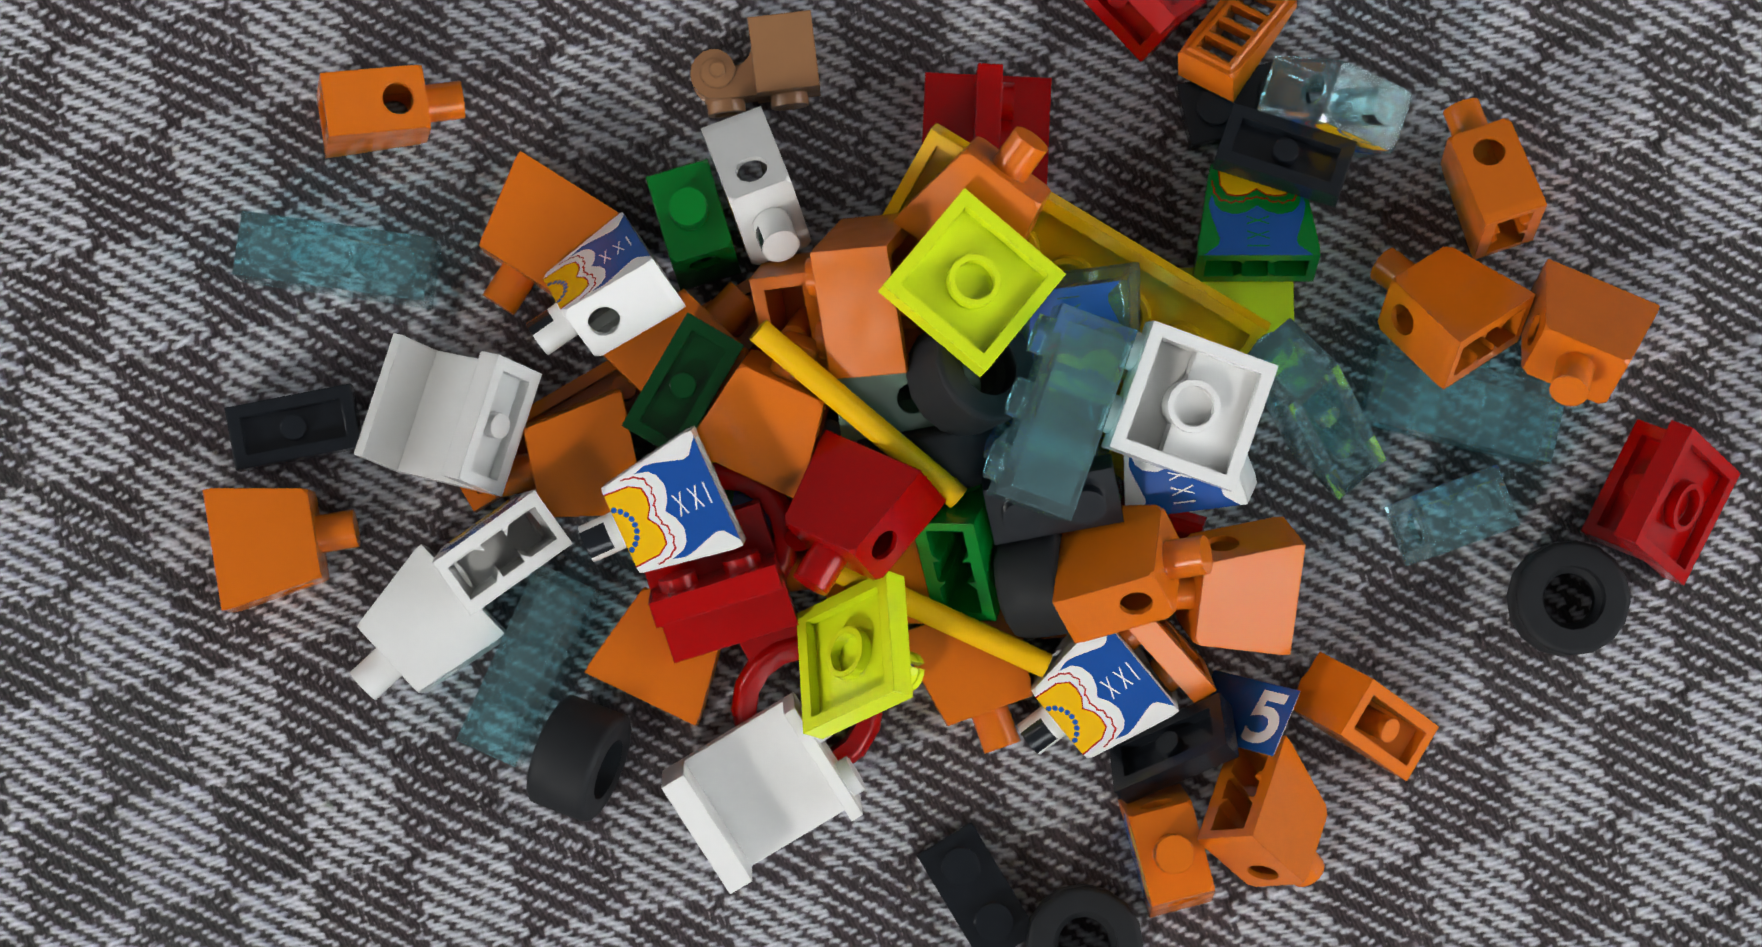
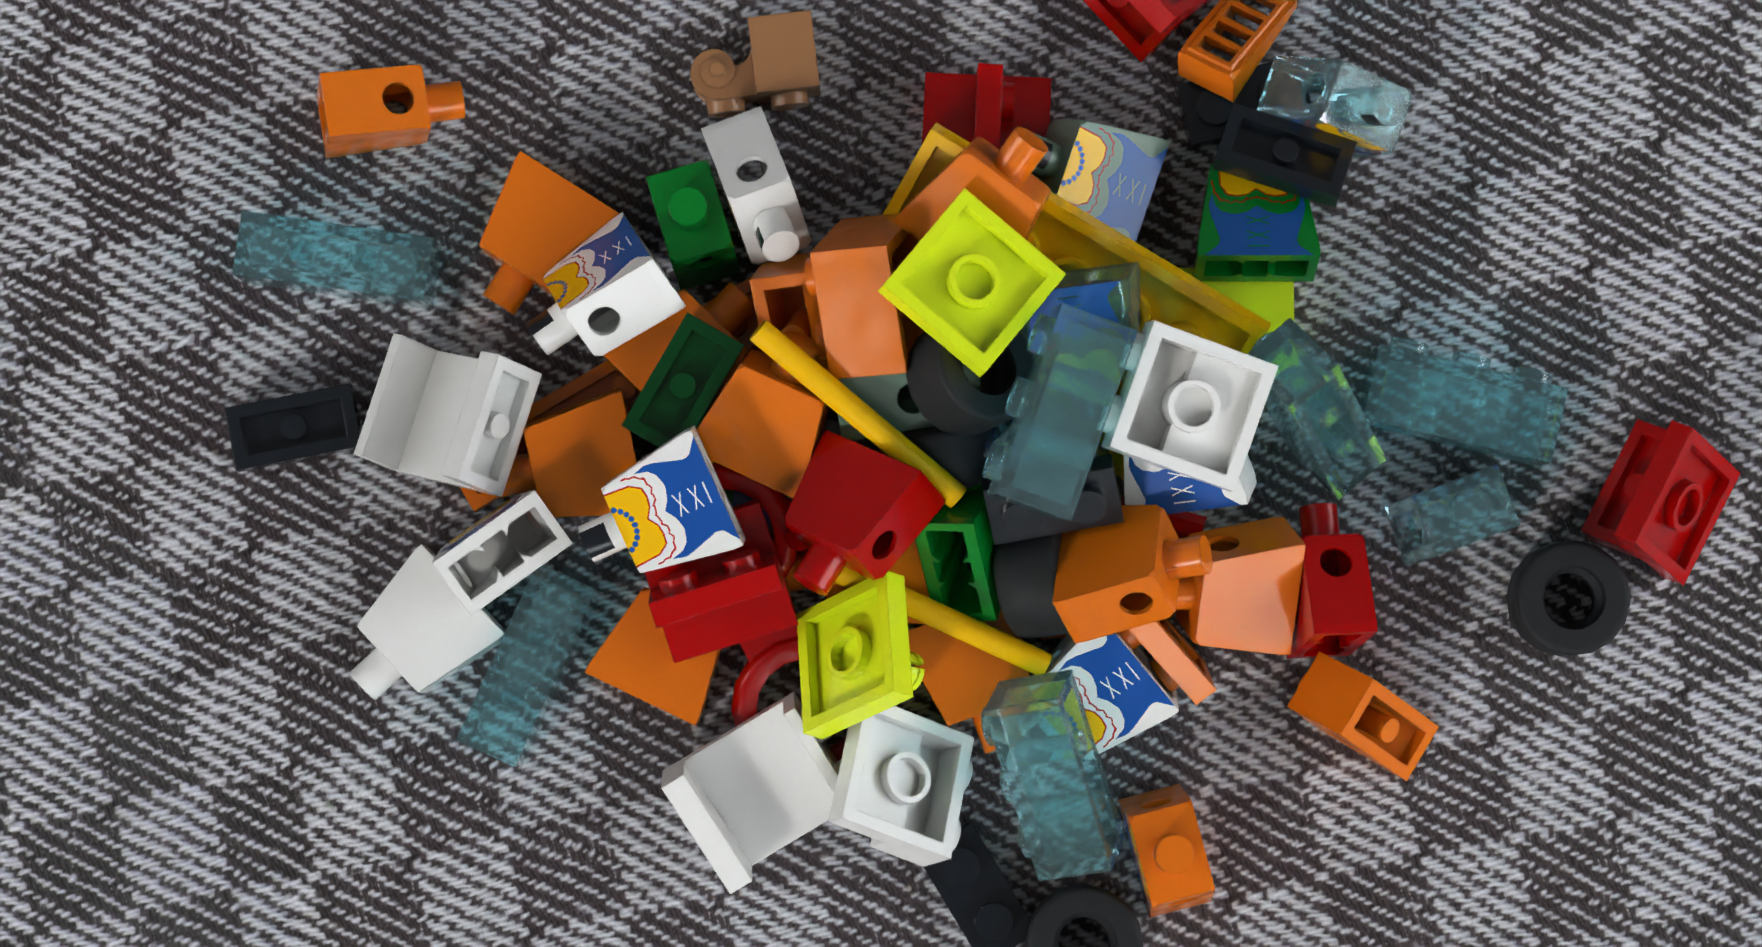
orange torso [202,488,361,613] -> none
black tyre [526,695,632,822] -> none
black plate [1109,693,1239,804] -> none
orange torso [1197,735,1328,887] -> none
blue sticker [1207,670,1301,756] -> none
orange torso [1370,246,1536,390] -> none
orange torso [1440,98,1547,260] -> none
orange torso [1521,259,1660,406] -> none
none -> white plate [829,706,974,867]
none -> clear light blue brick [981,669,1125,881]
none -> torso [1032,119,1170,242]
none -> red torso [1286,503,1378,659]

